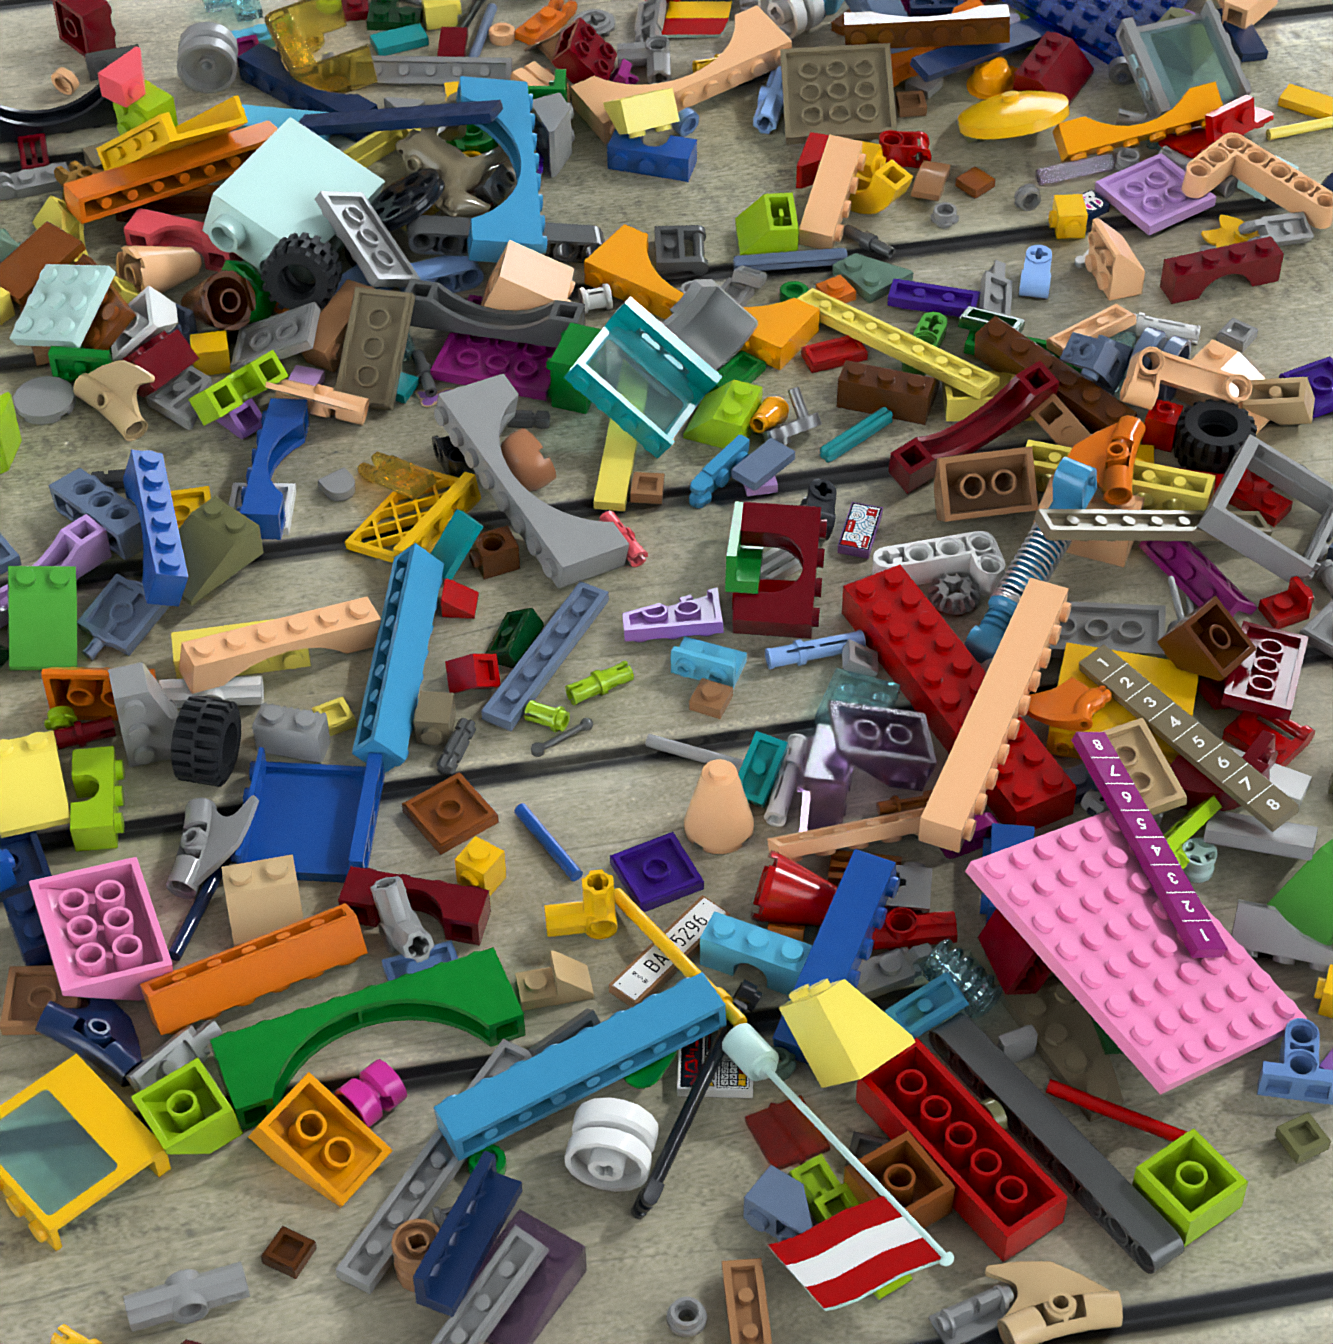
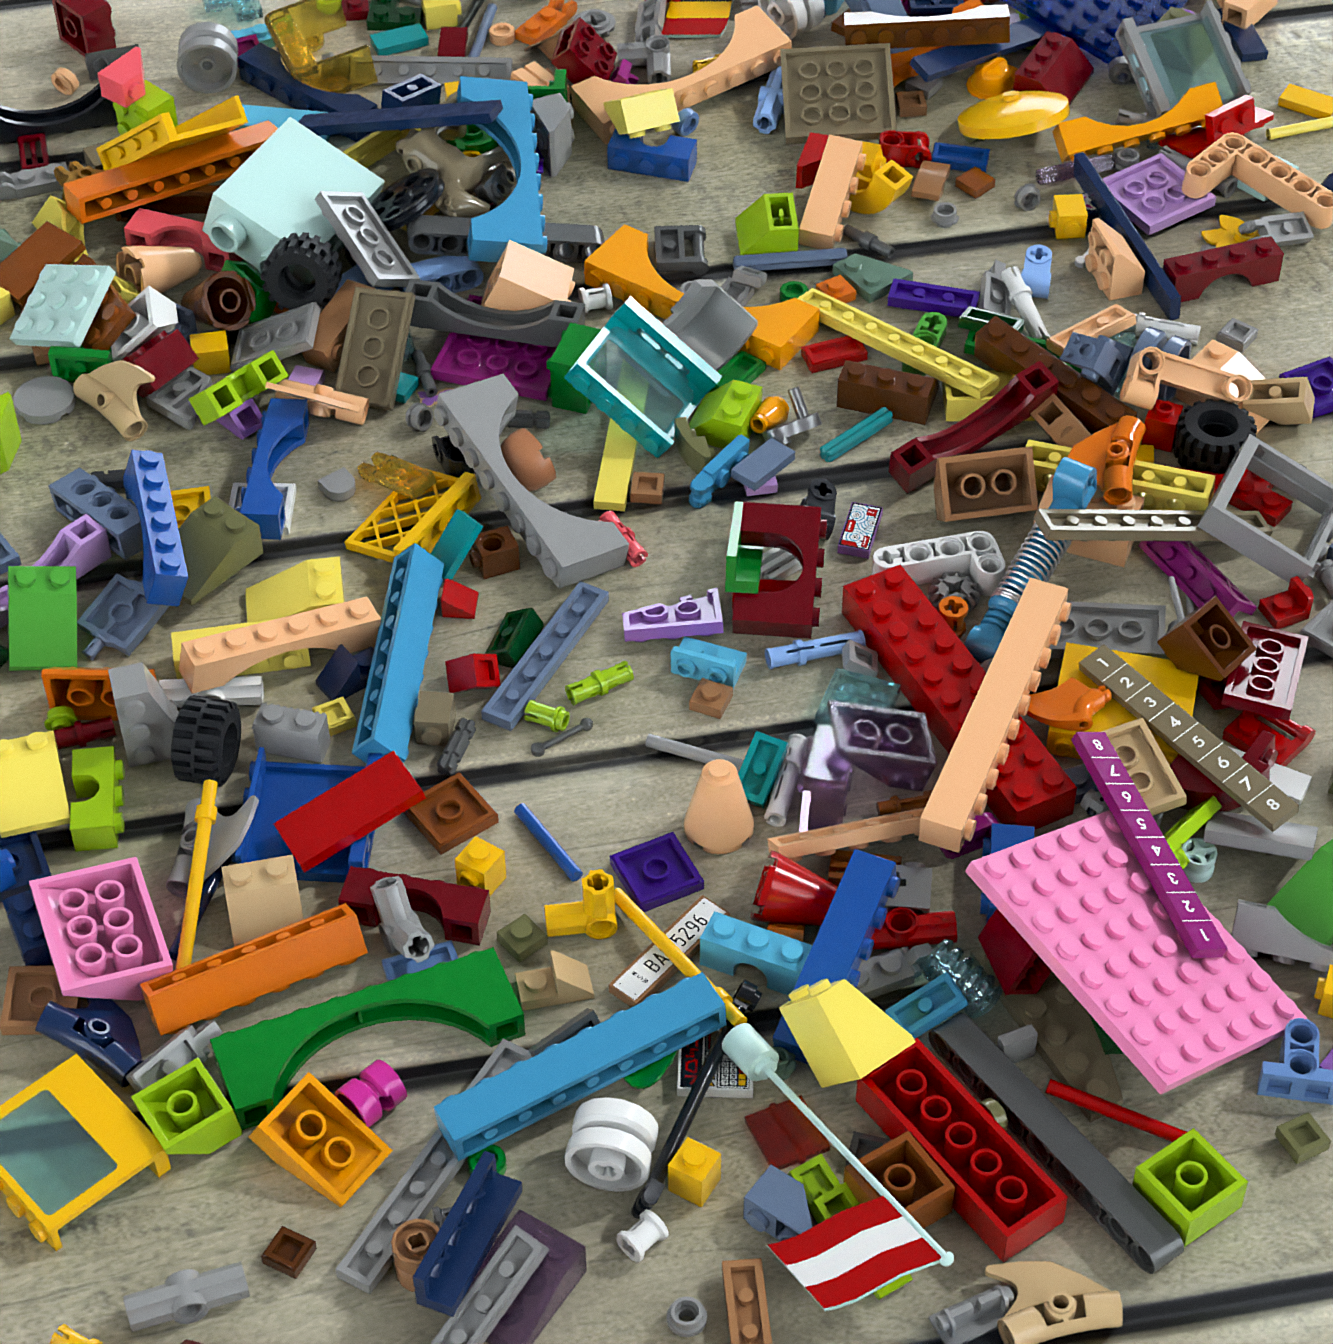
none -> yellow bar [175,780,218,970]
none -> light yellow slope [245,556,345,622]
none -> red tile [273,750,426,873]
none -> dark blue slope [316,644,374,701]
none -> dark blue brick [381,73,442,131]
none -> light grey plate [405,402,434,432]
none -> olive plate [497,914,548,963]
none -> white bush [616,1209,669,1262]
none -> yellow brick [668,1137,721,1208]
none -> olive slope [674,417,715,475]
none -> blue tile [931,142,990,173]
none -> orange bush [938,596,968,638]
none -> white pin [1001,266,1050,340]
none -> dark blue tile [1074,152,1181,321]

